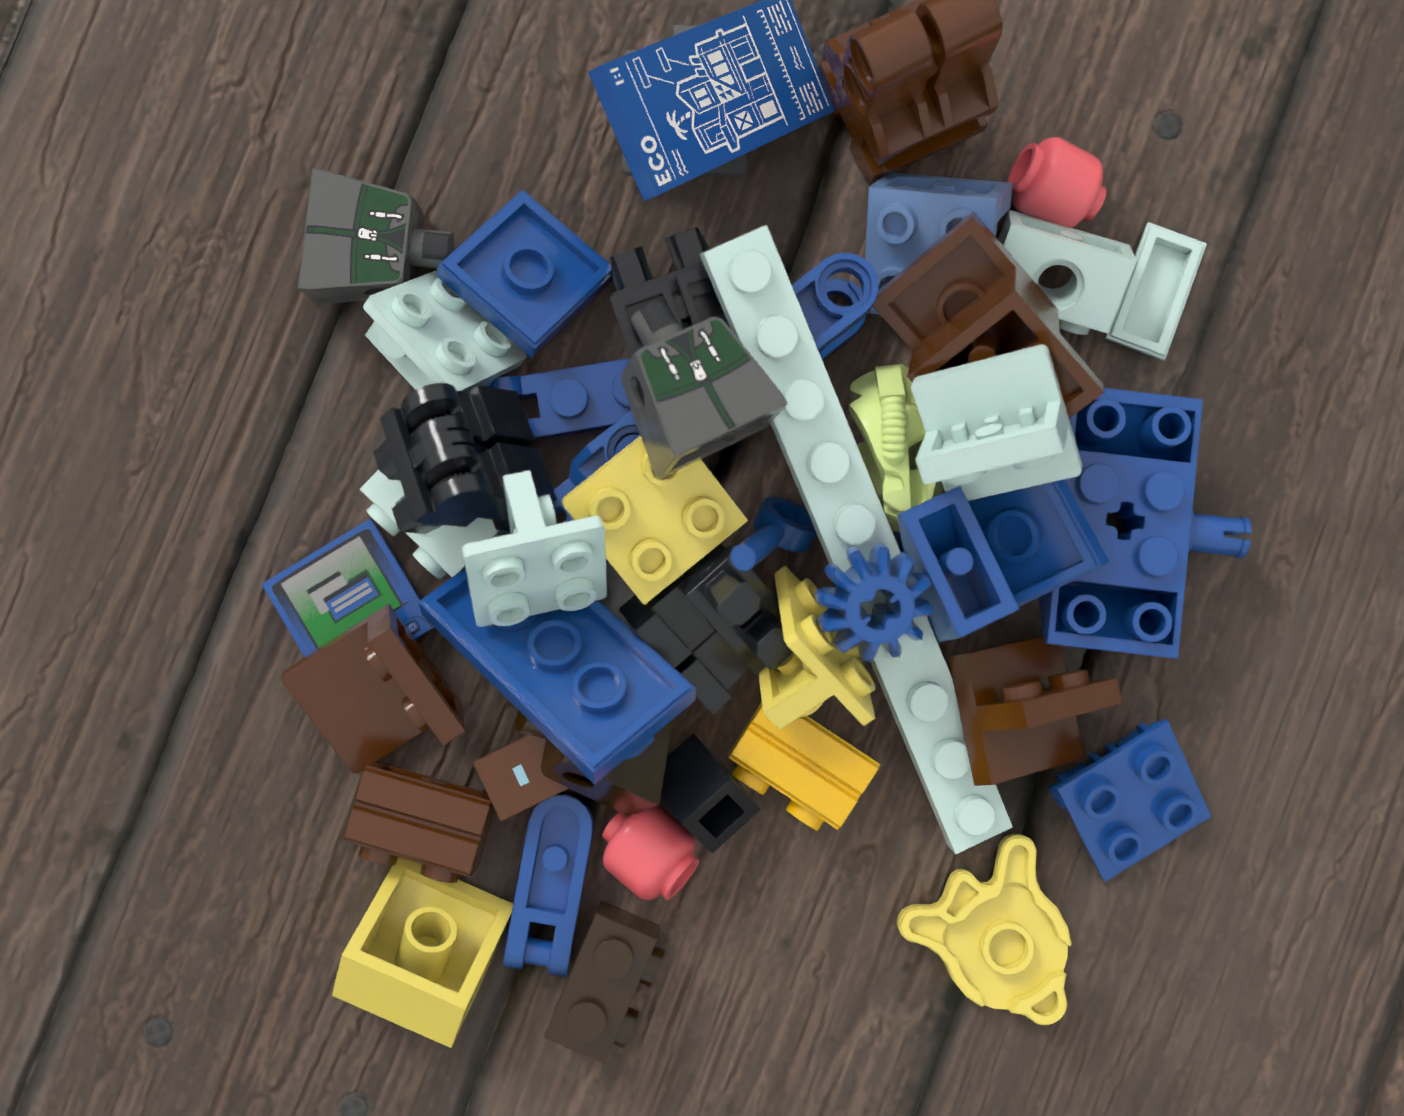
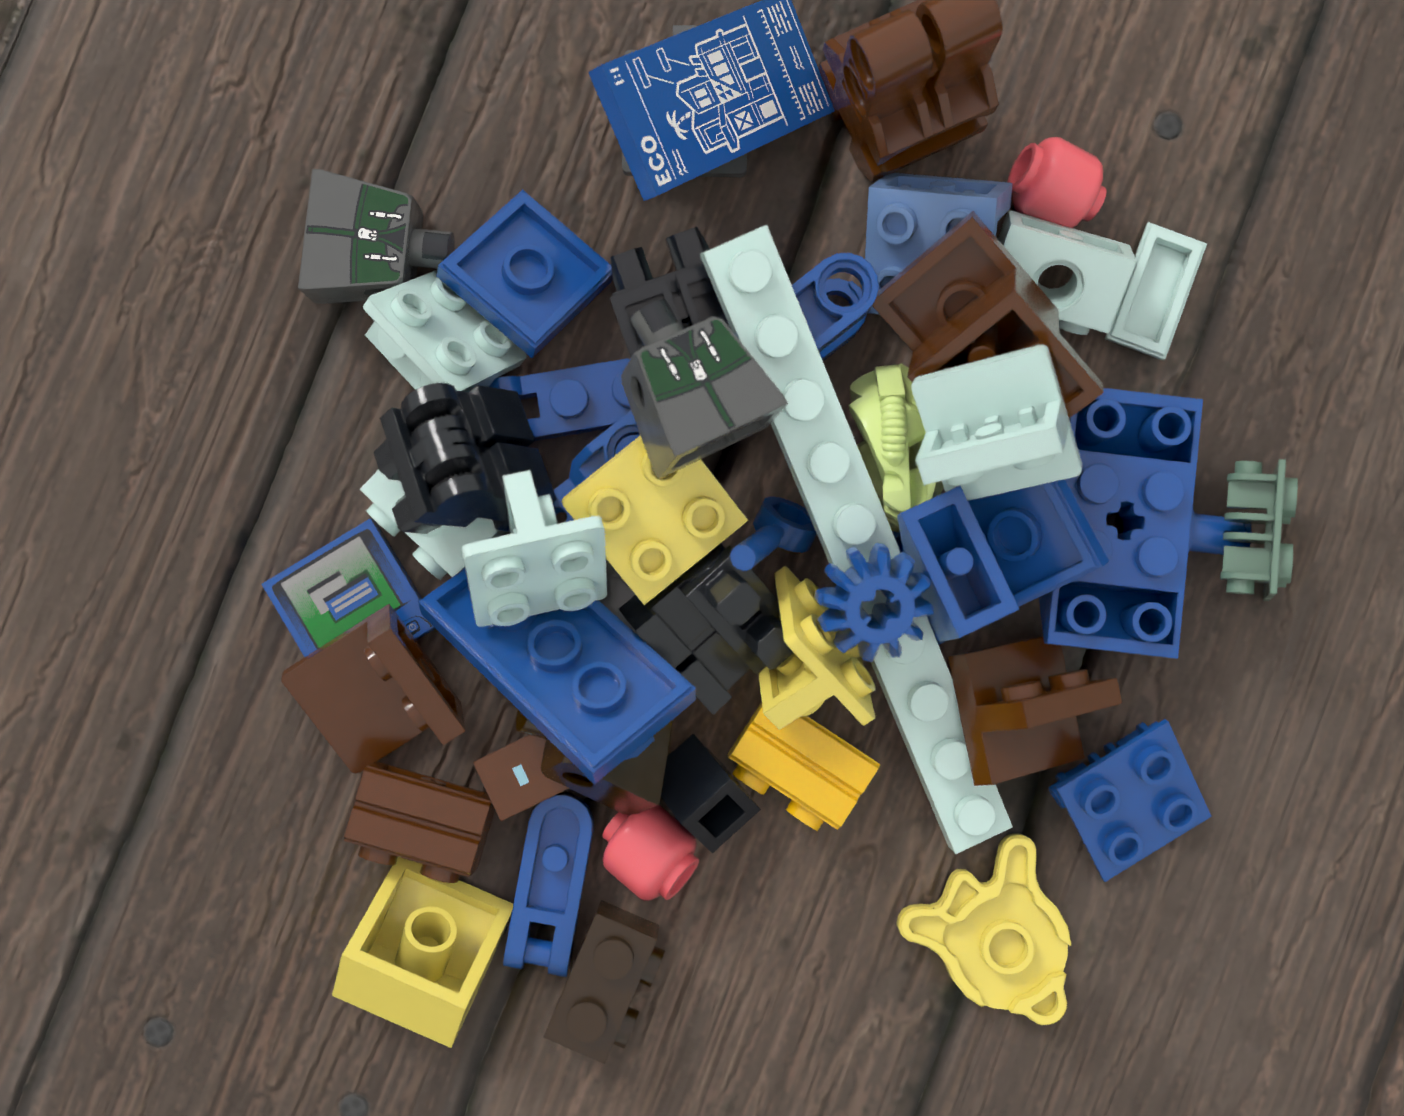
none -> sand green hinge [1220,459,1298,601]

